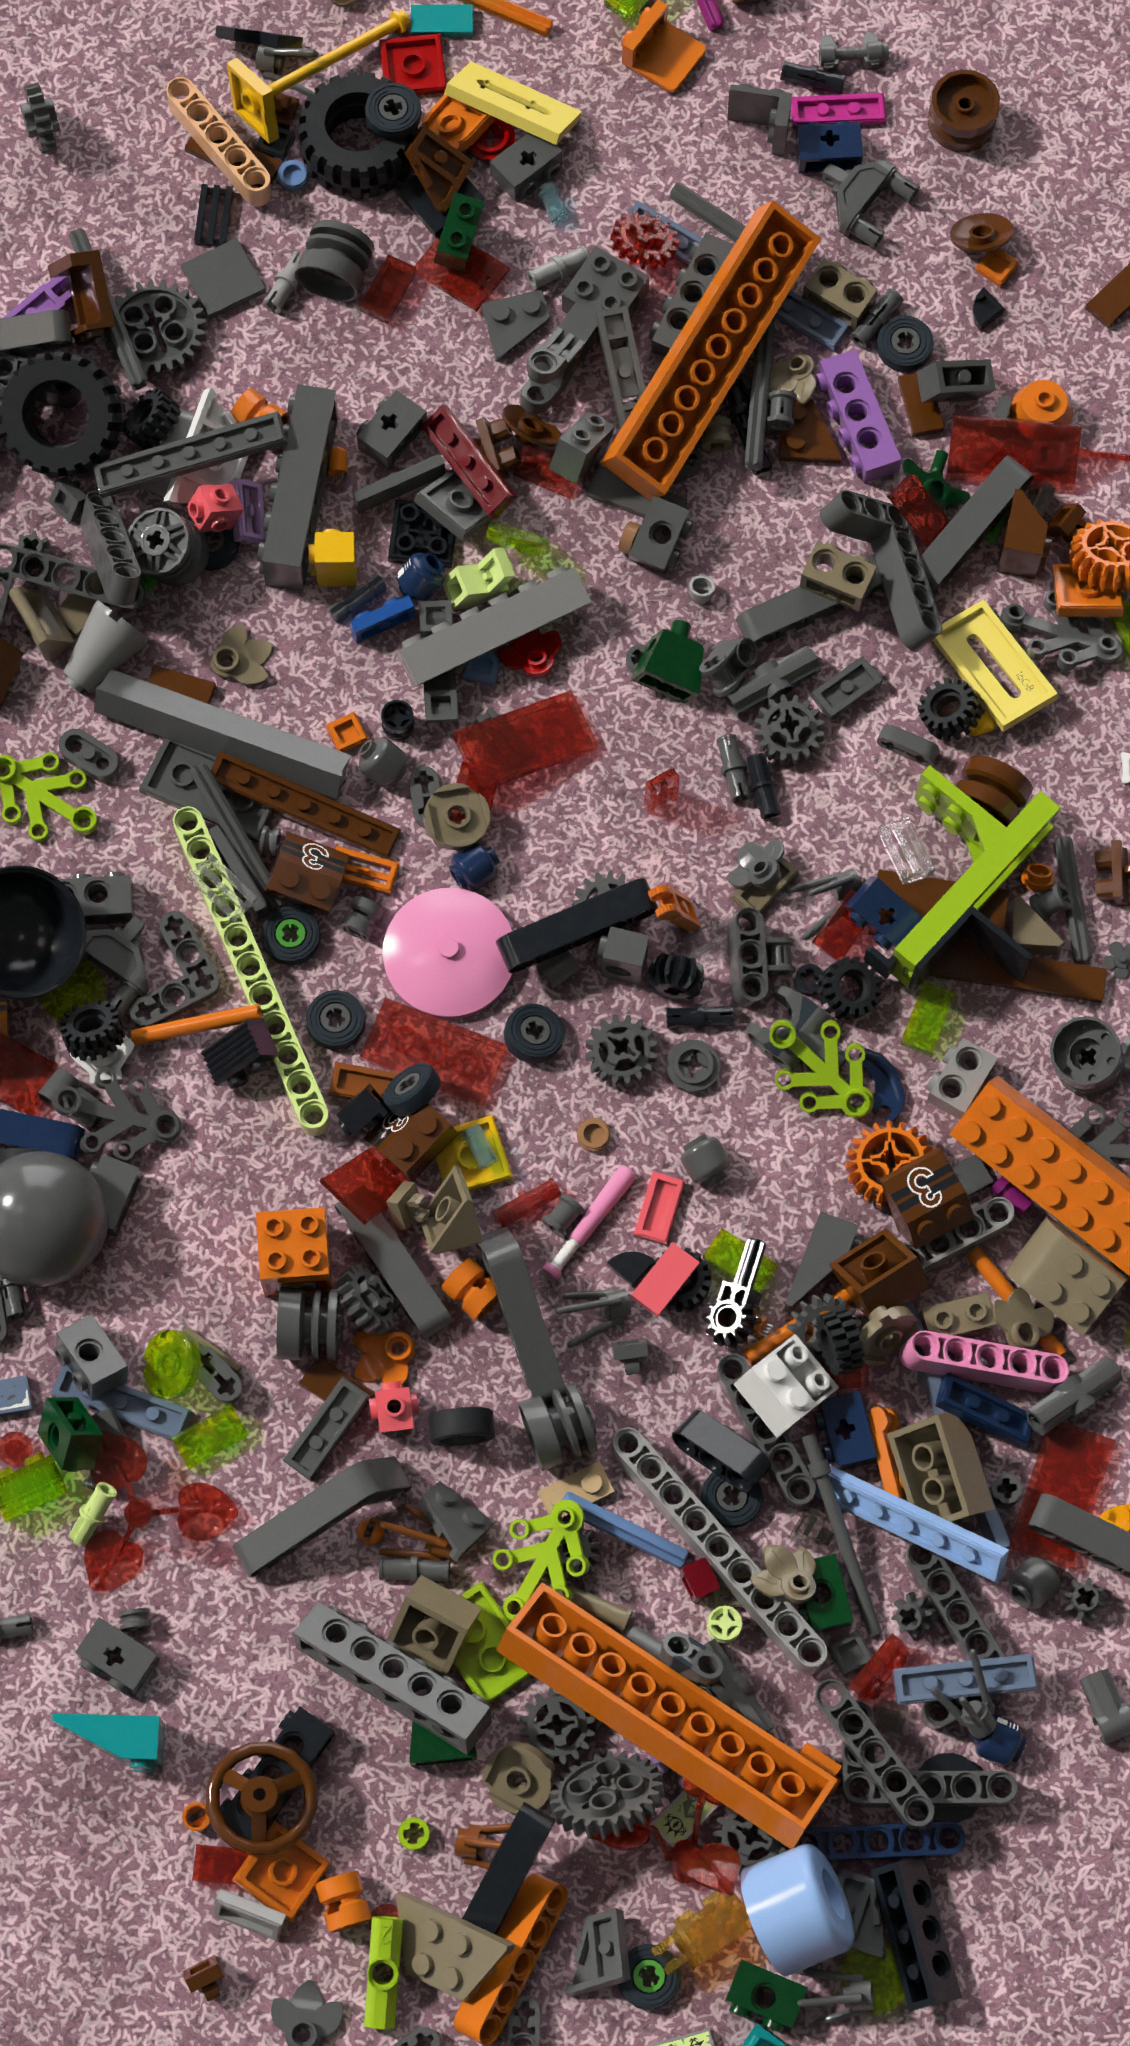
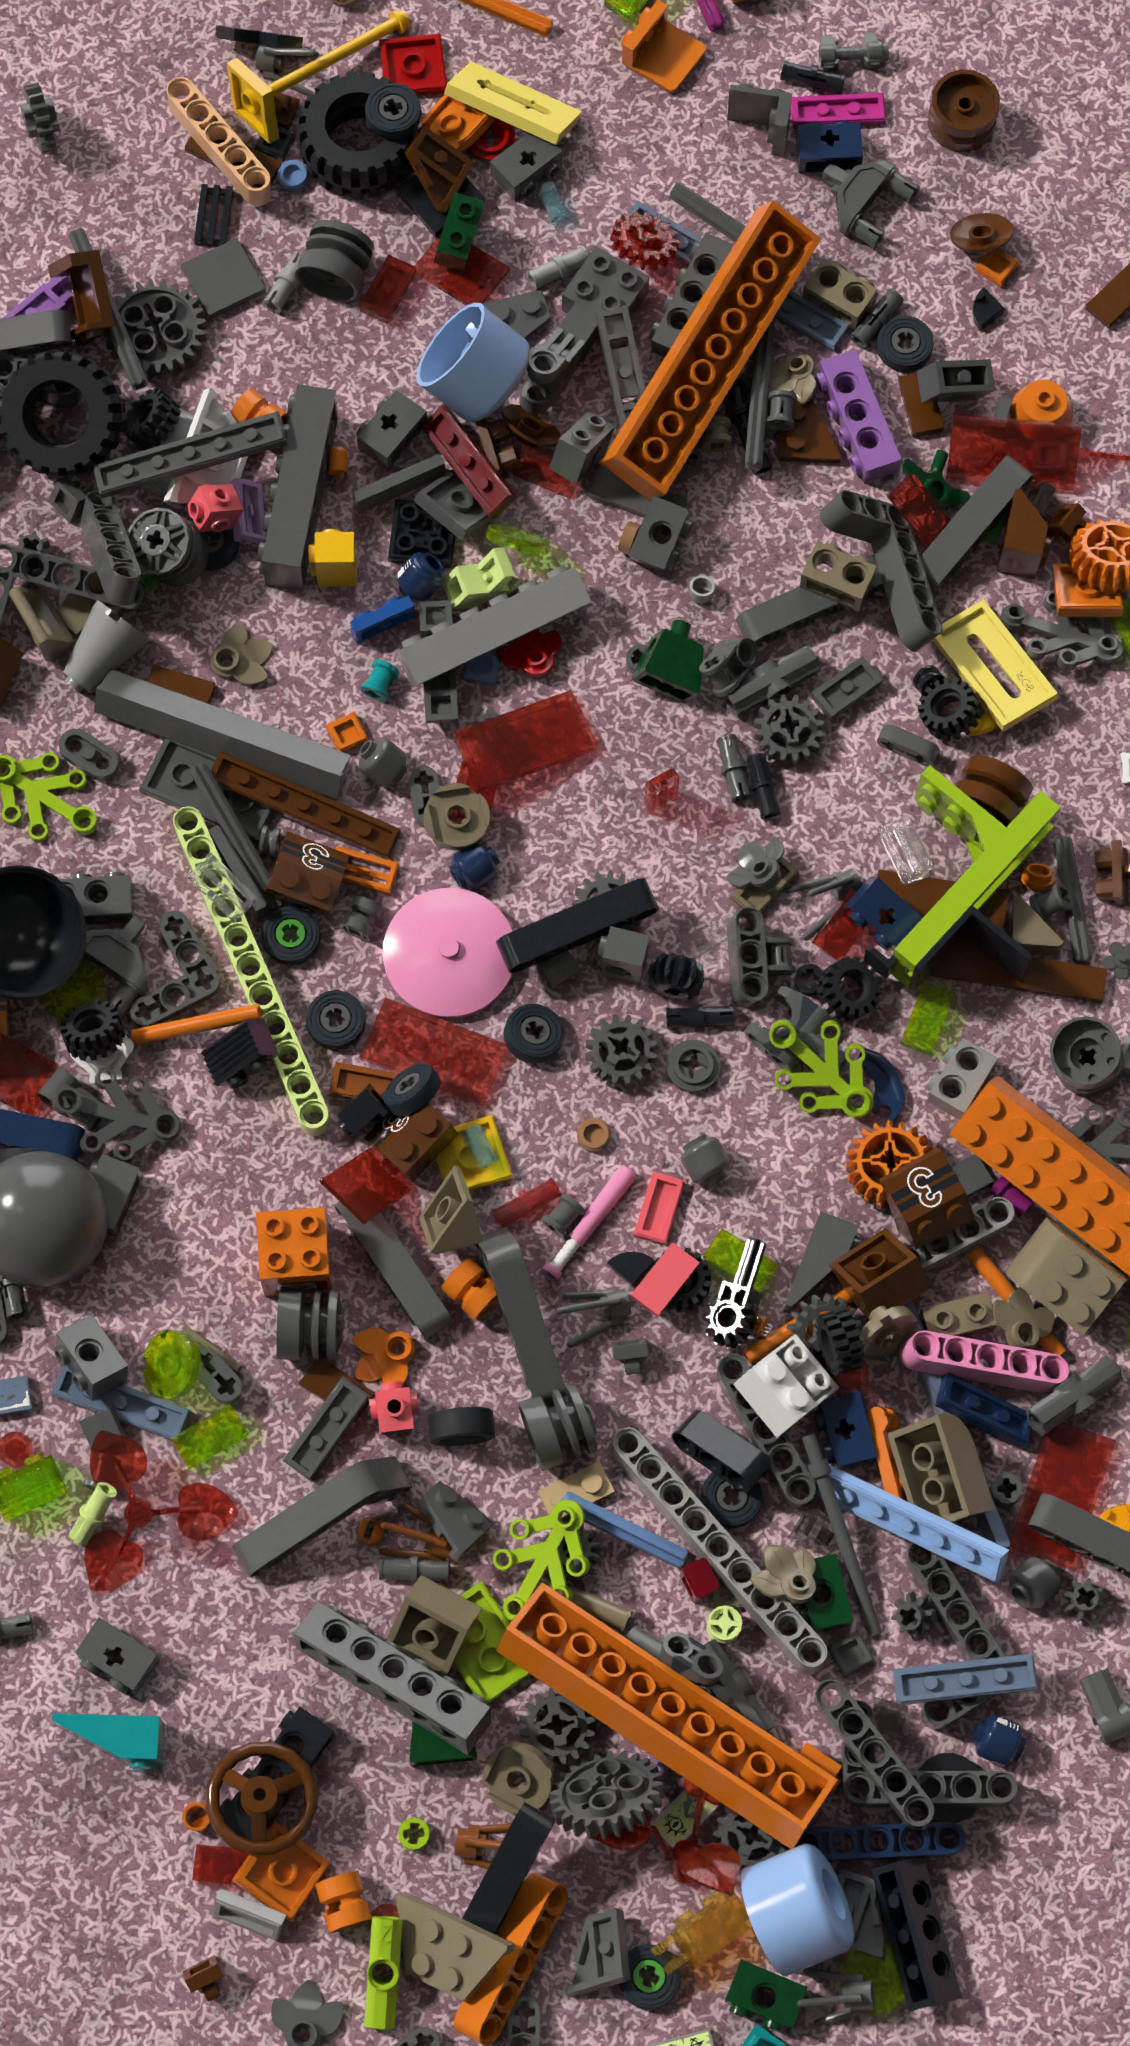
dark green brick [37,1397,103,1472] -> none
dark grey bush [119,1608,152,1632] -> none
dark grey axle [328,575,387,623] -> none
dark grey gear [336,1264,398,1336] -> none
black wheel [381,700,414,741] -> none
dark tan tile [386,1181,431,1230] -> none
teal tile [411,4,473,37] -> none
orange hinge [648,885,701,932] -> none
clear red plate [848,1633,909,1704] -> none
dark grey plant [930,1649,997,1738] -> none
none -> teal bush [360,659,400,702]
none -> light blue piece [416,303,530,422]
none -> black bush [913,665,945,697]

